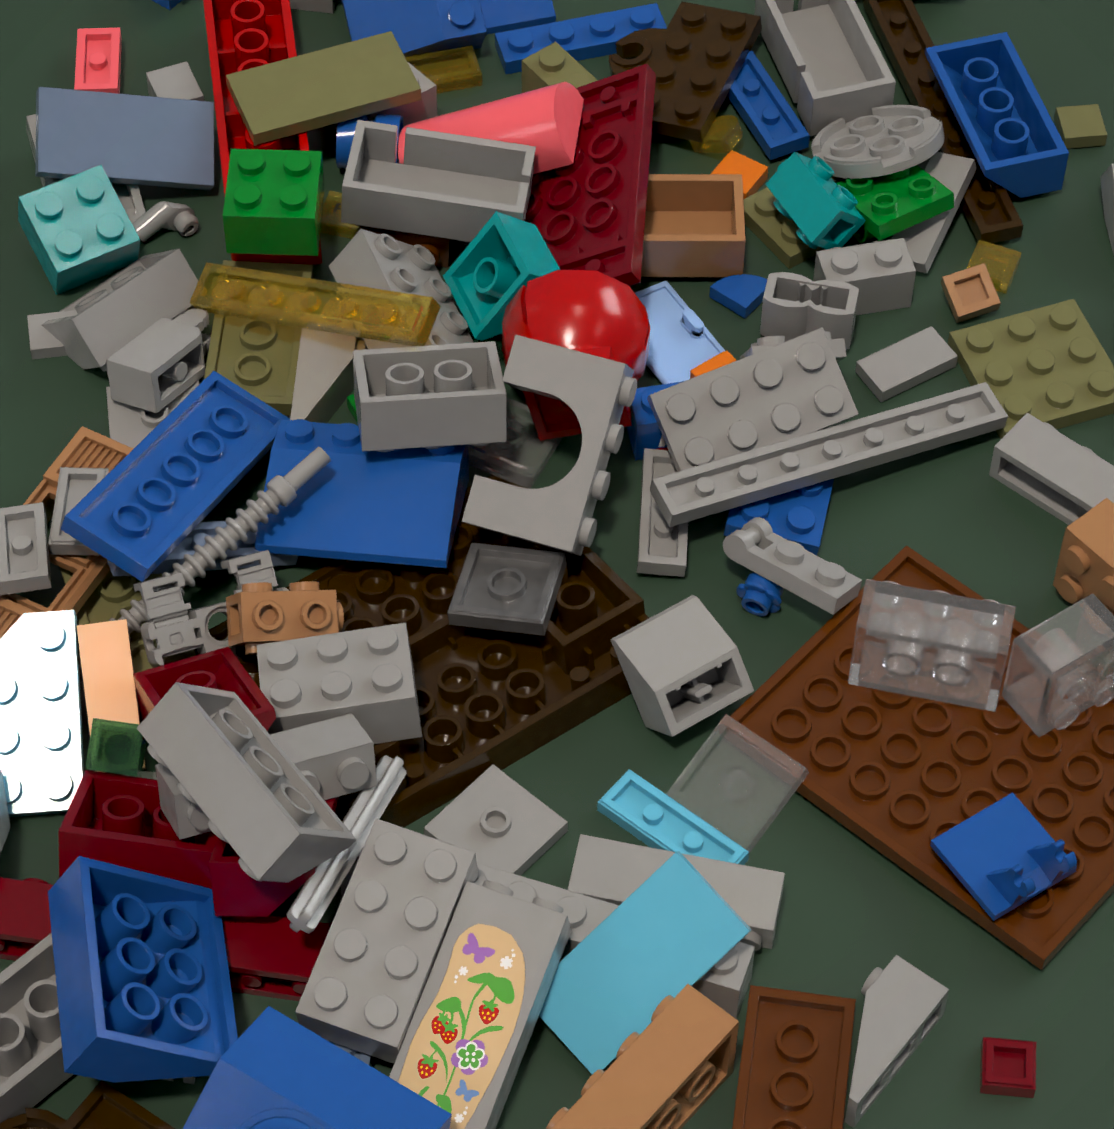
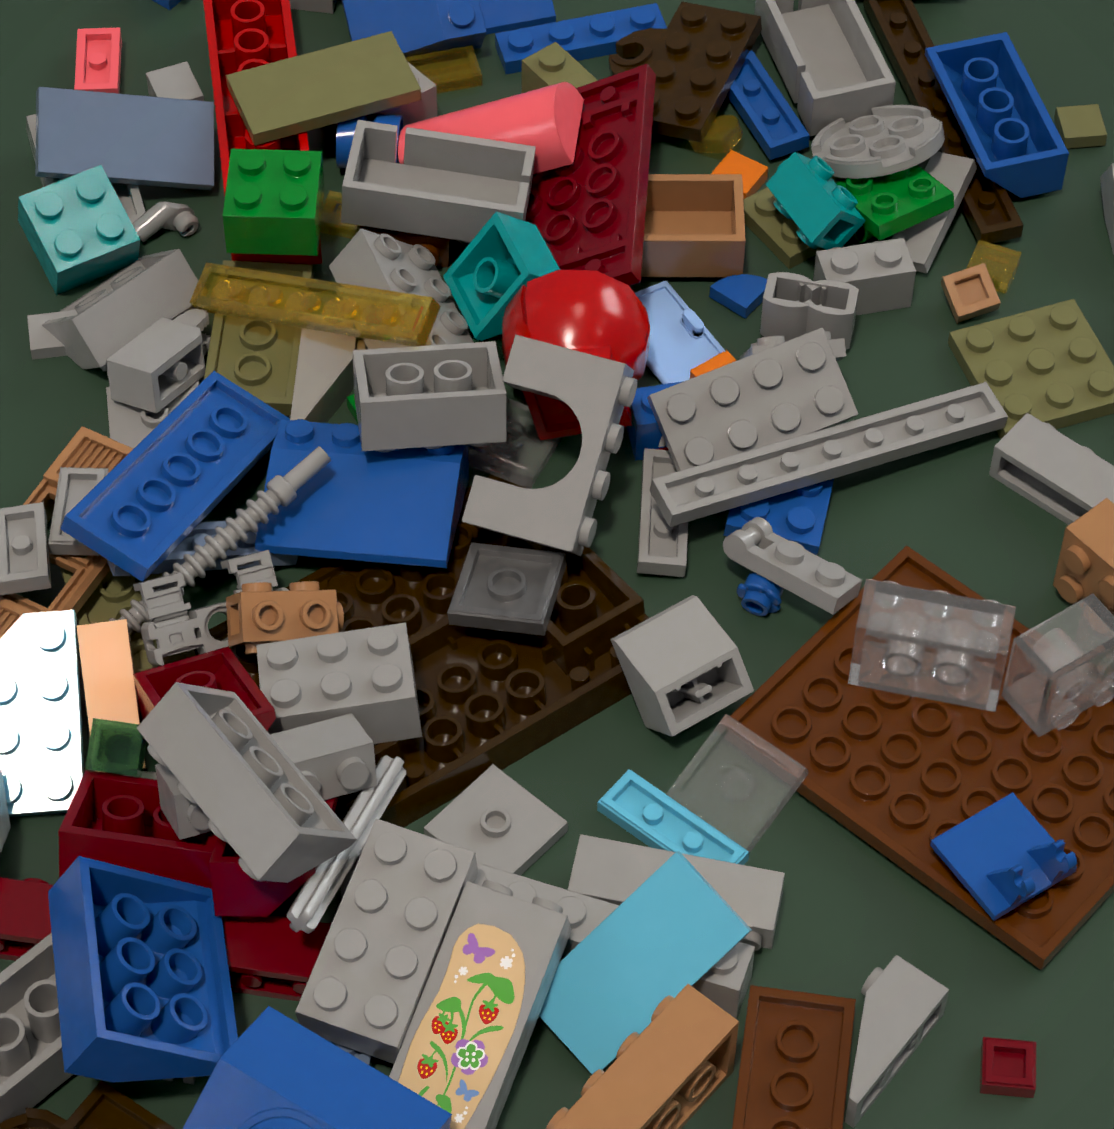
light grey tile [855,326,958,402] -> none

